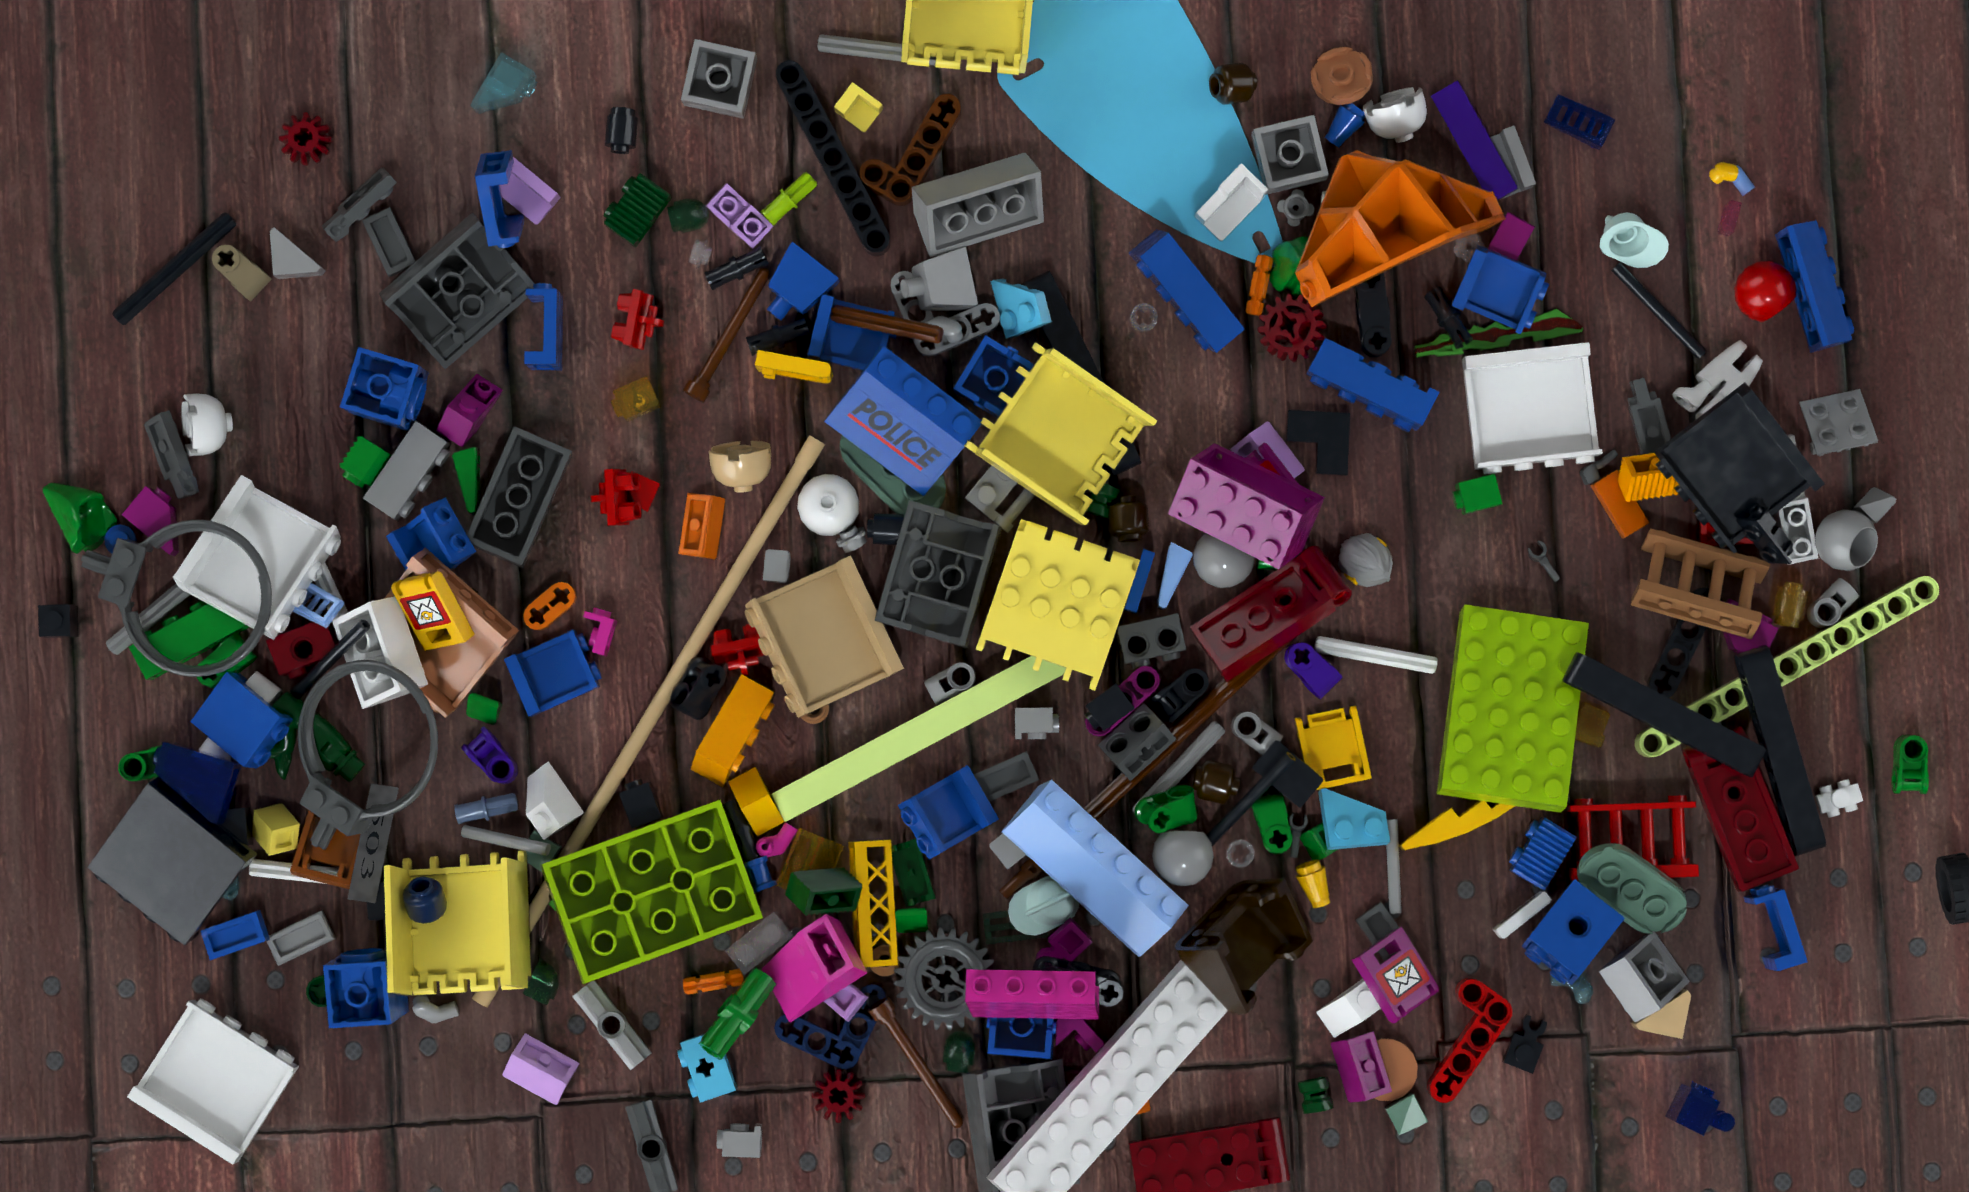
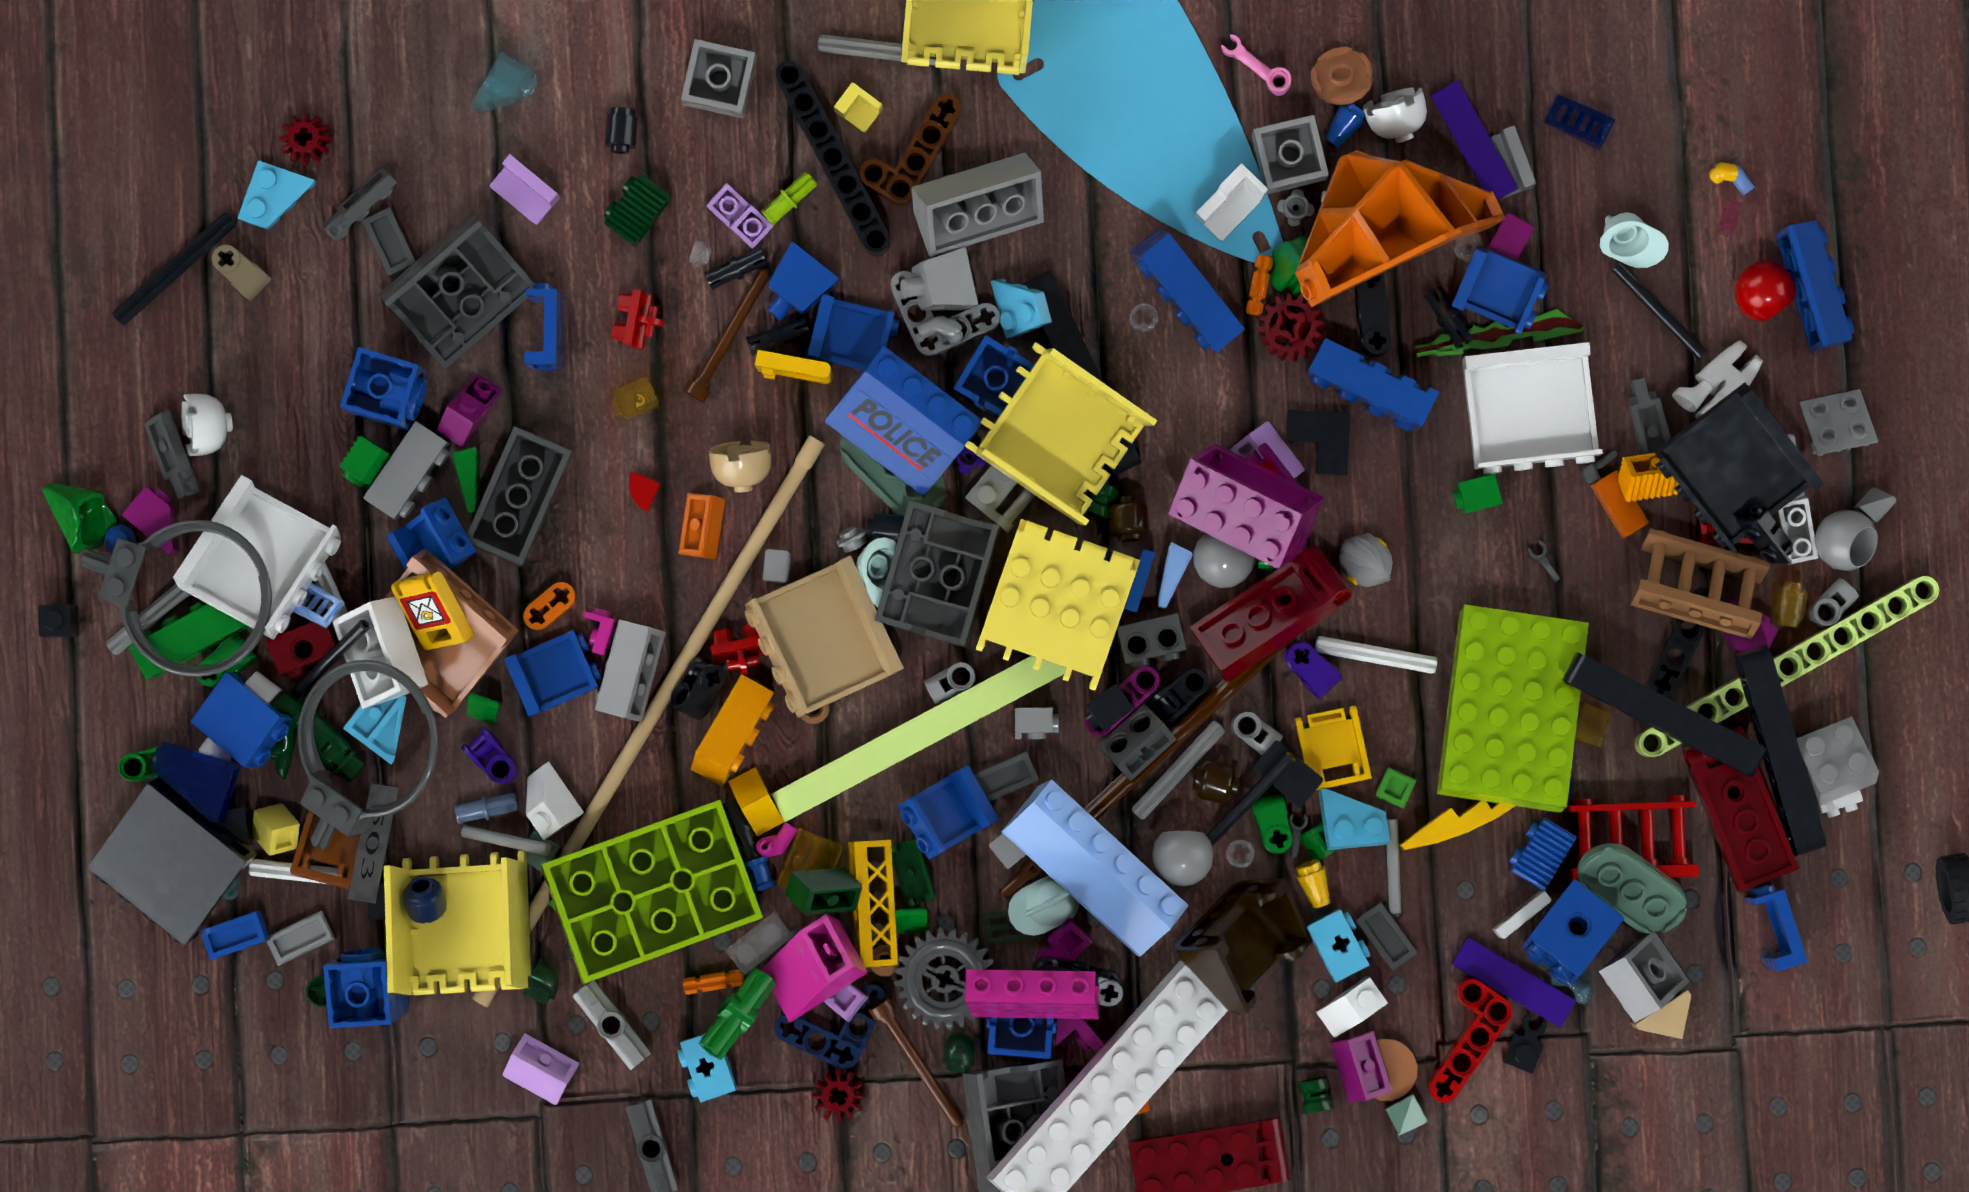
white panel [127,998,299,1165] -> none
light grey slope [270,227,326,279] -> none
light grey arm [412,995,459,1023] -> none
blue panel [475,150,525,248] -> none
red hips [590,469,642,526] -> none
black brick [619,779,663,828] -> none
clear green piece [667,198,709,234] -> none
light grey brick [717,1123,762,1158] -> none
white cylinder [797,474,859,536] -> none
reddish brown axle [830,305,944,344] -> none
green piece [1135,785,1197,833] -> none
dark brown head [1209,63,1257,105] -> none
magenta container [1352,927,1439,1023] -> none
clear blue brick [1665,1081,1735,1136] -> none
green piece [1891,734,1929,794] -> none
none -> medium azure wing [237,160,316,230]
none -> medium azure wing [343,695,407,765]
none -> light grey brick [595,619,666,722]
none -> light aqua piece [856,537,897,607]
none -> dark purple plate [955,438,986,474]
none -> bright pink brick [1221,35,1292,96]
none -> medium azure brick [1306,908,1371,982]
none -> bright green tile [1375,767,1417,809]
none -> dark purple tile [1451,937,1576,1028]
none -> light grey brick [1797,717,1879,806]

